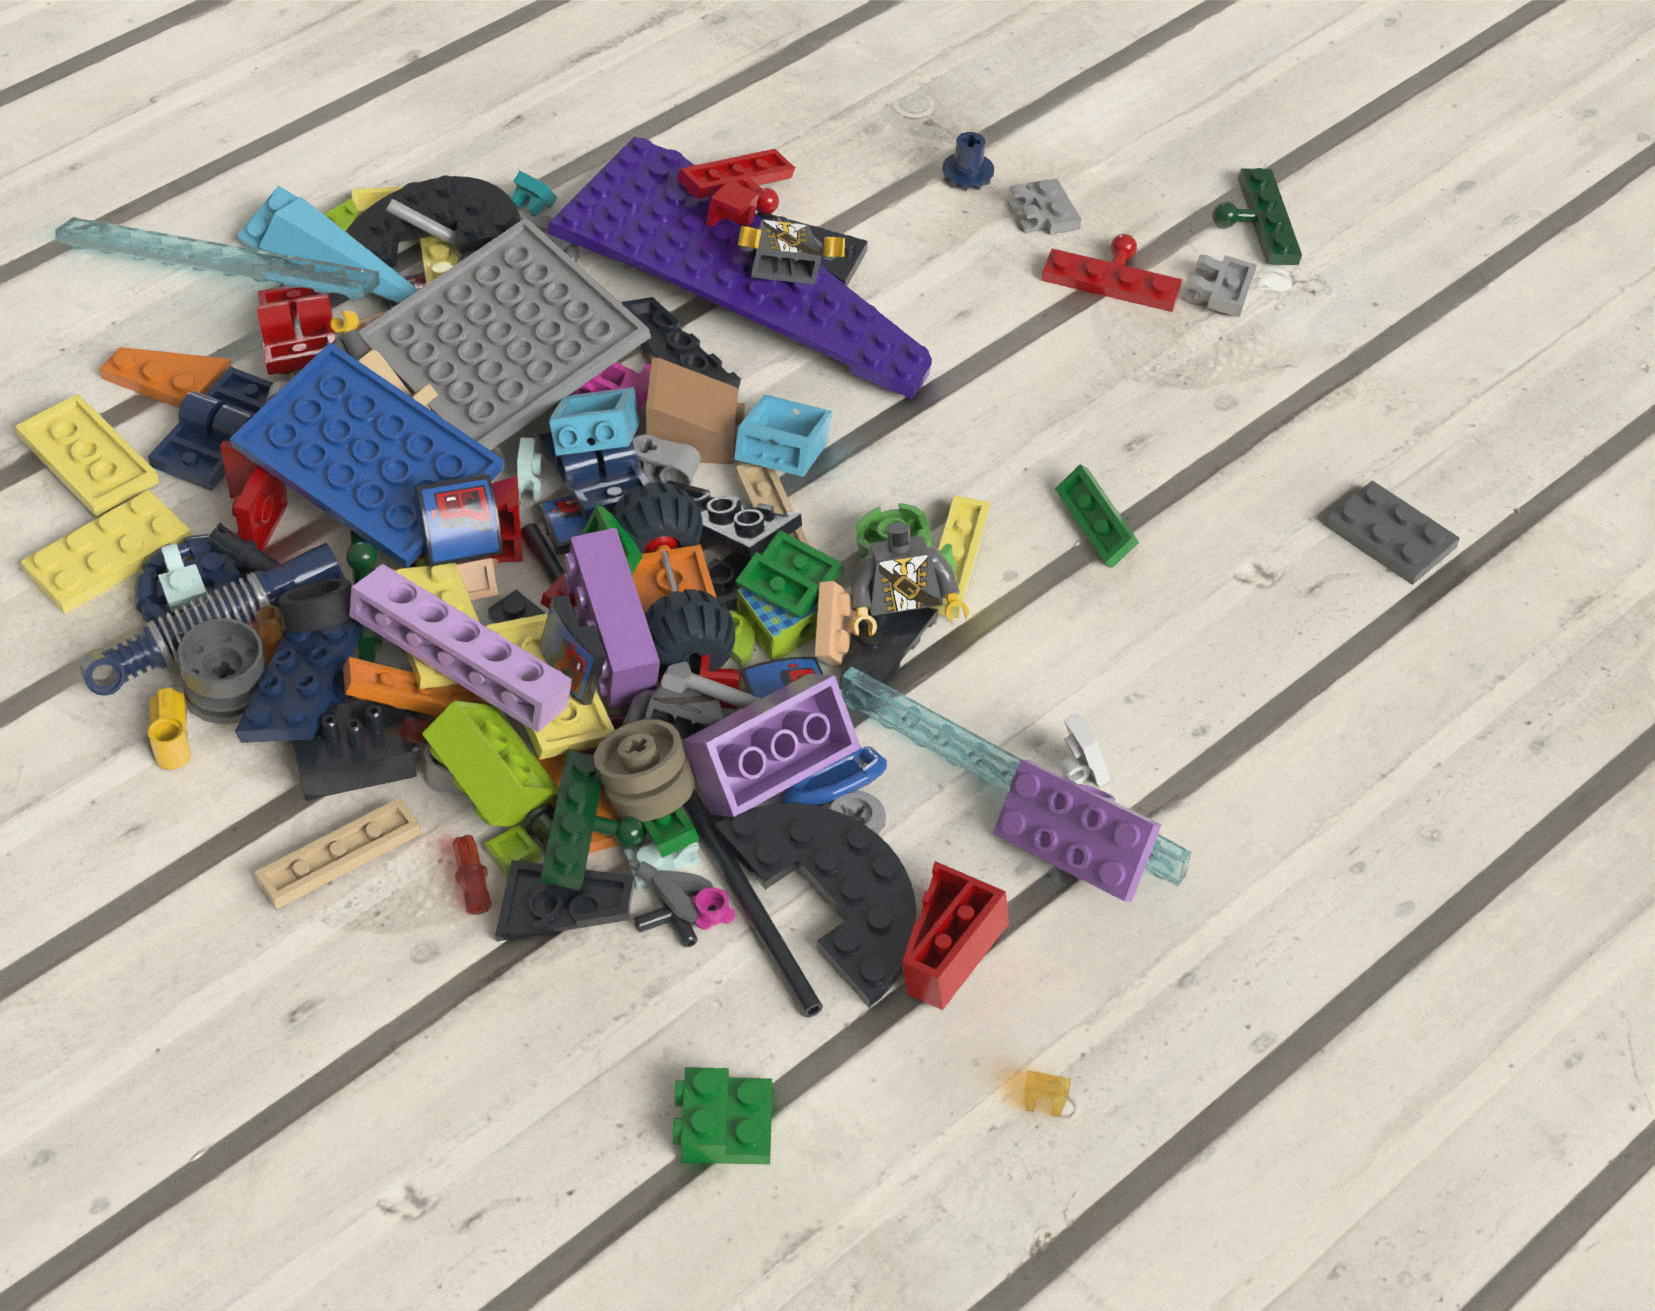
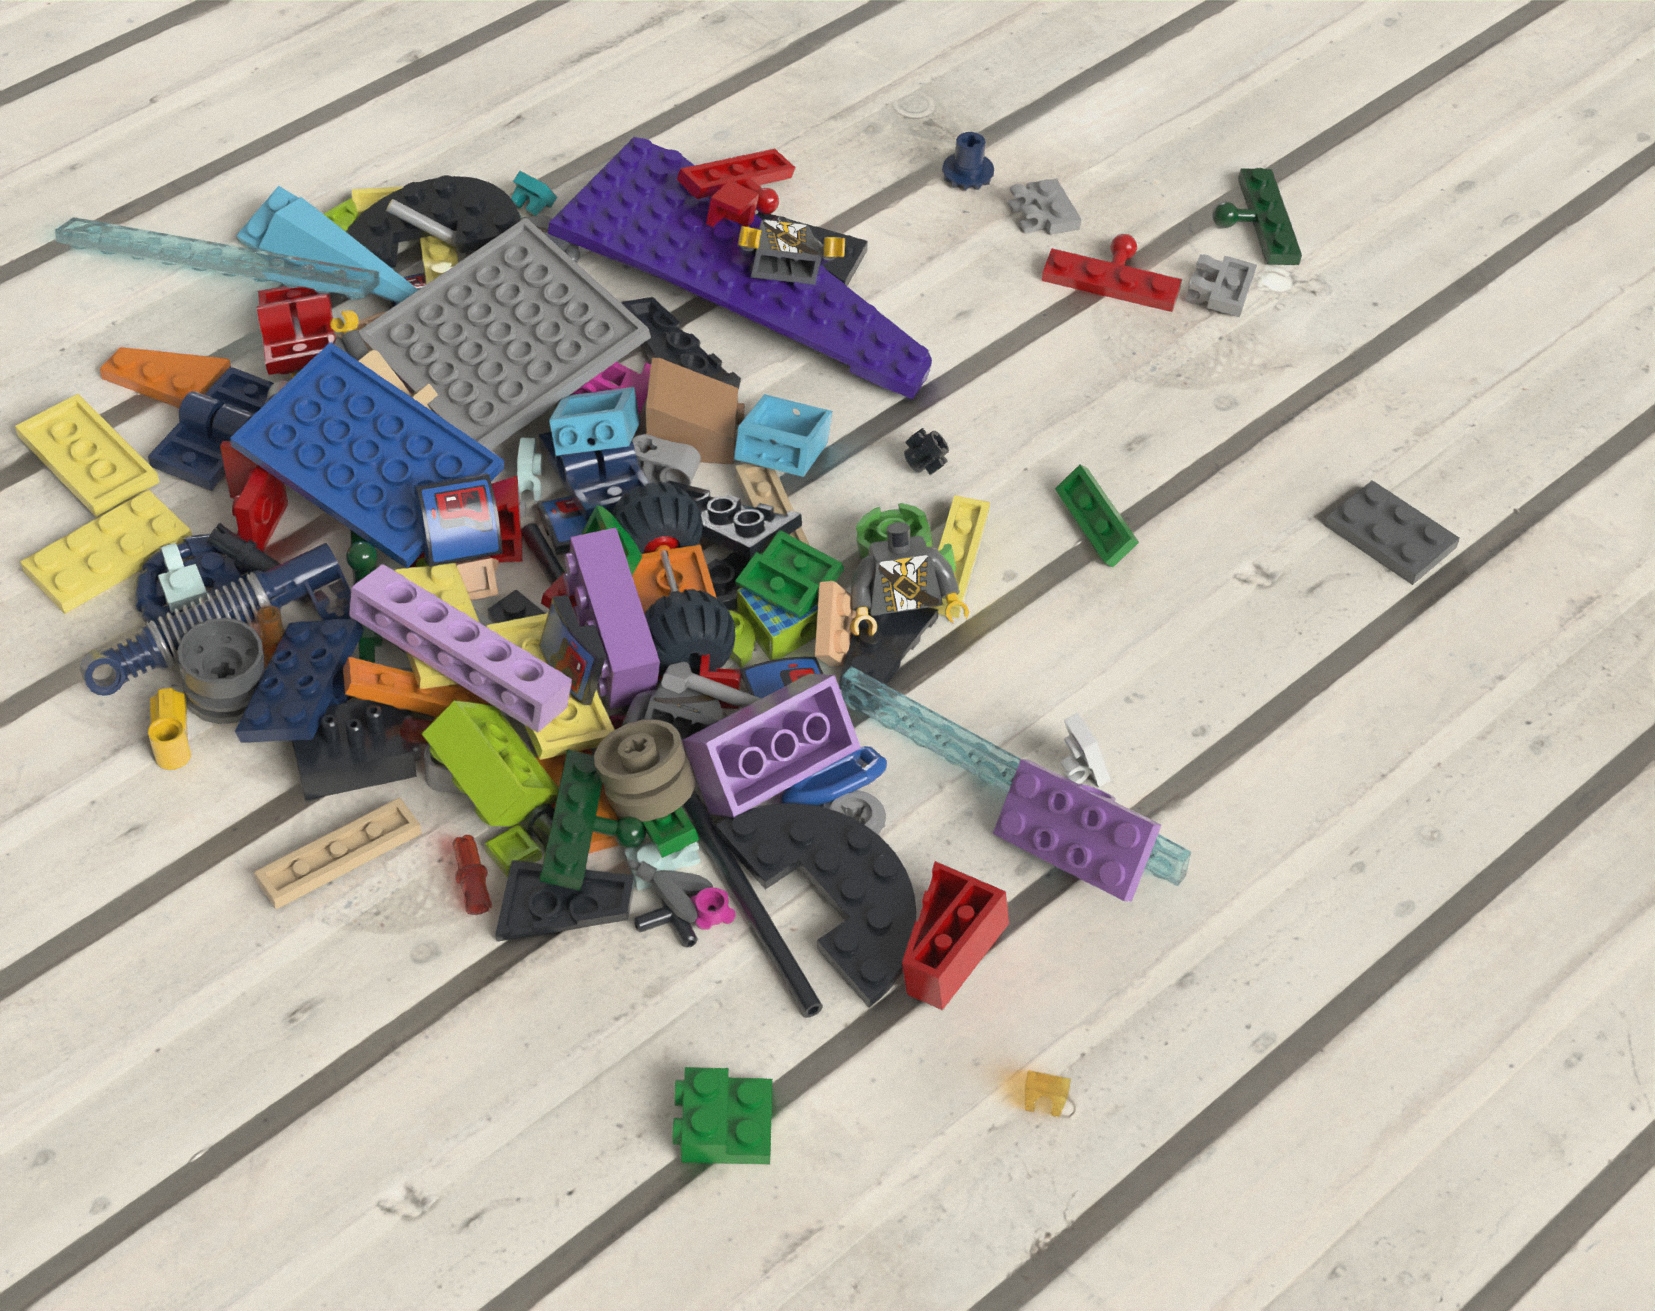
black tyre [278,578,352,633] -> none
none -> black gear [904,428,949,475]

